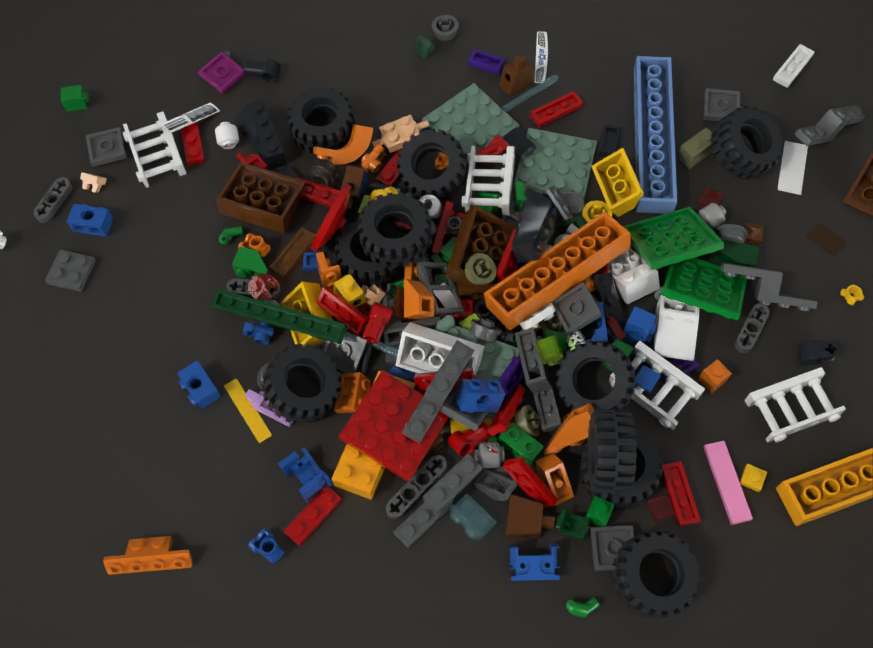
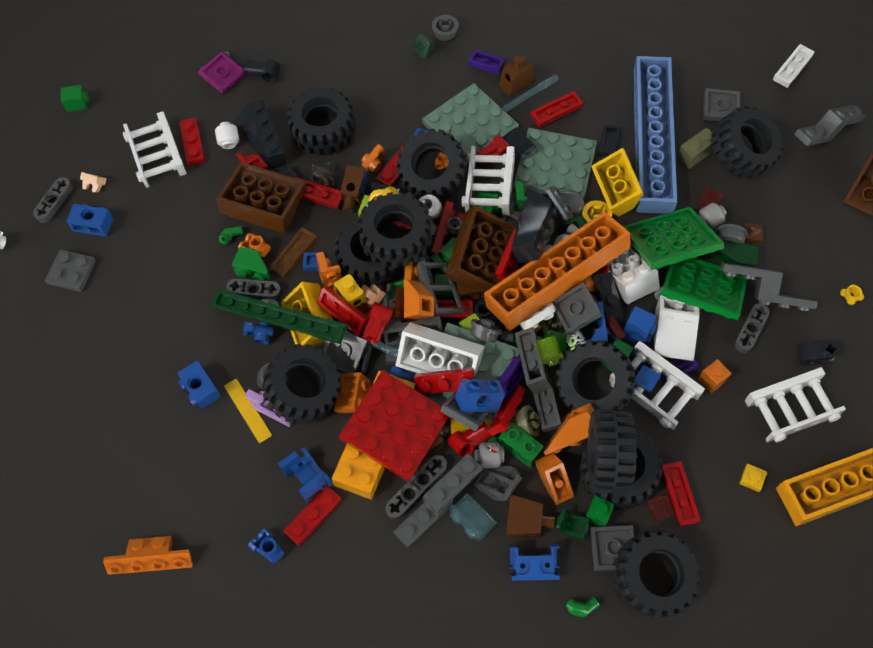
dark grey plate [86,127,127,167] -> none
sticker [160,103,220,133] -> none
clear red window [246,271,280,300] -> none
red dish [310,183,352,252] -> none
orange arch [313,125,373,165] -> none
light nougat plate [372,114,429,153] -> none
dark grey bracket [402,340,475,444] -> none
white sticker [433,283,458,308] -> none
sand green arm [435,315,455,333] -> none
olive piece [465,253,496,285] -> none
red plate [503,457,557,507] -> none
white sticker [535,32,548,83] -> none
bright pink tile [703,441,753,525] -> none
white sticker [778,141,808,195] -> none
dark brown sticker [807,223,846,256] -> none

